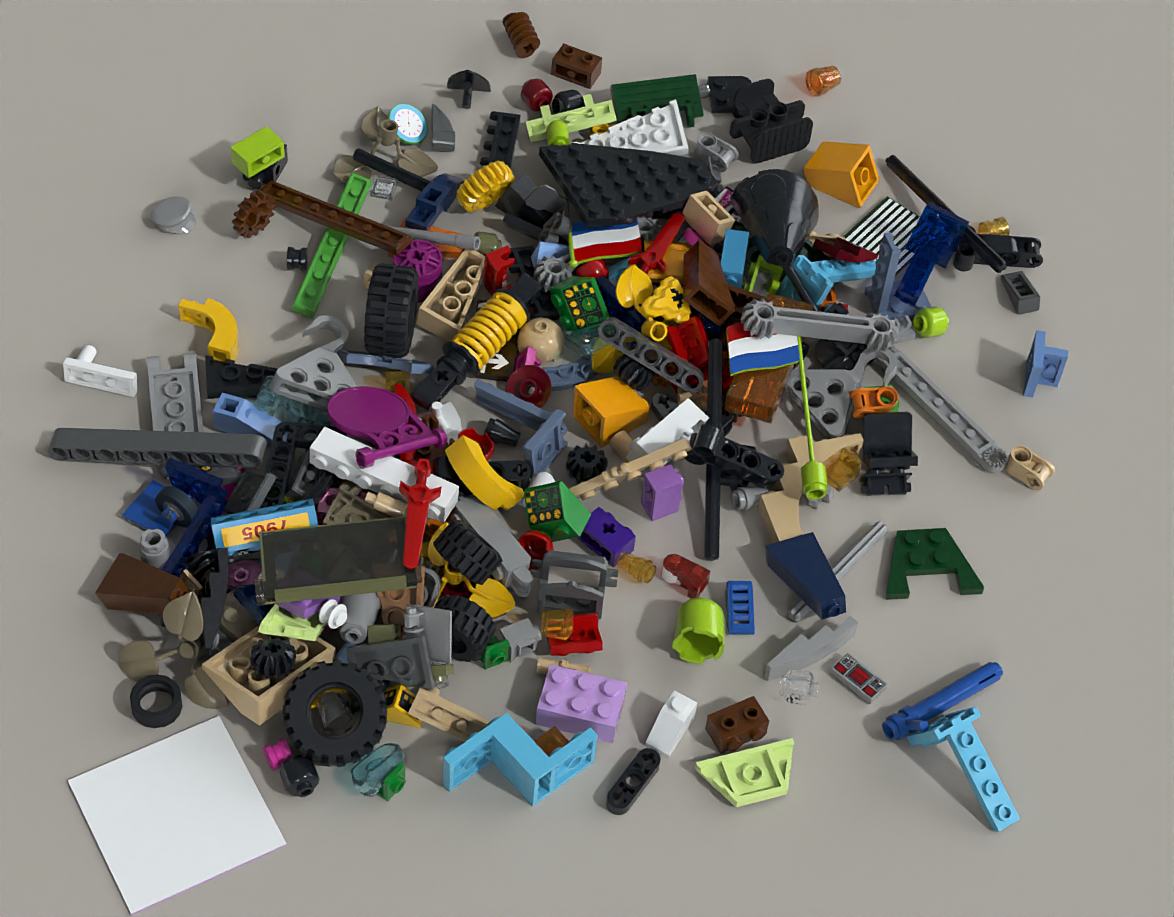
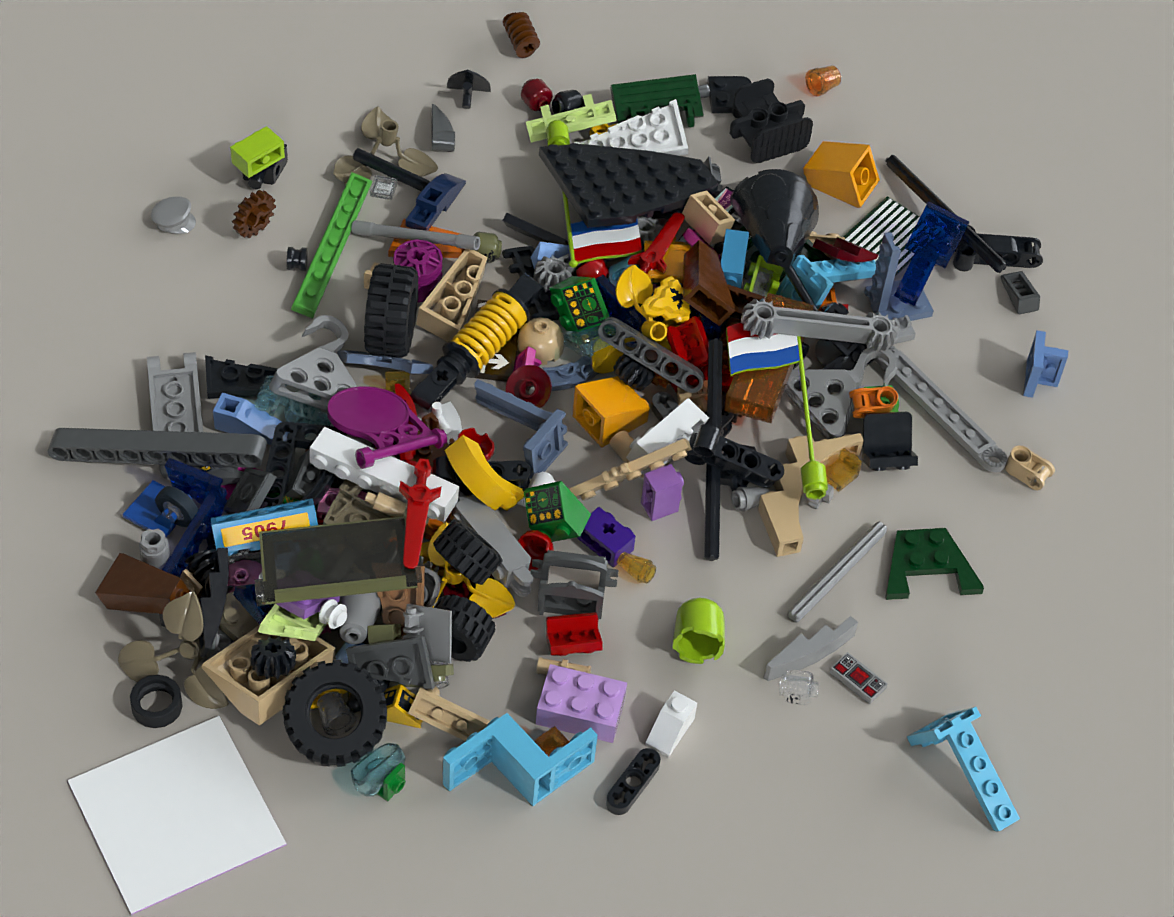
white piece [63,345,137,397] -> none
yellow arch [178,298,239,362] -> none
reddish brown tile [261,180,412,255] -> none
dark pink wheel [262,738,293,771] -> none
black head [280,755,320,797] -> none
piece [388,103,428,145] -> none
yellow gear [456,161,515,213] -> none
green bracket [479,636,510,670] -> none
black hinge [480,111,521,169] -> none
red hinge [483,245,515,296] -> none
black cone [484,418,521,447] -> none
black slope [495,173,563,229] -> none
light grey window [499,618,542,663] -> none
dark grey piece [525,185,573,244] -> none
clear yellow slope [542,609,573,640] -> none
reddish brown brick [551,43,602,89] -> none
black gear [566,443,608,484] -> none
clear red leg [661,554,710,599] -> none
light grey piece [695,132,739,172] -> none
yellowish green wing [695,738,794,807] -> none
reddish brown brick [705,696,770,754] -> none
blue slope [725,581,755,635] -> none
dark blue slope [765,532,846,620] -> none
black hinge [859,469,912,496] -> none
blue cylinder [882,662,1003,741] -> none
lime head [913,306,949,338] -> none
clear yellow wheel [978,217,1010,236] -> none

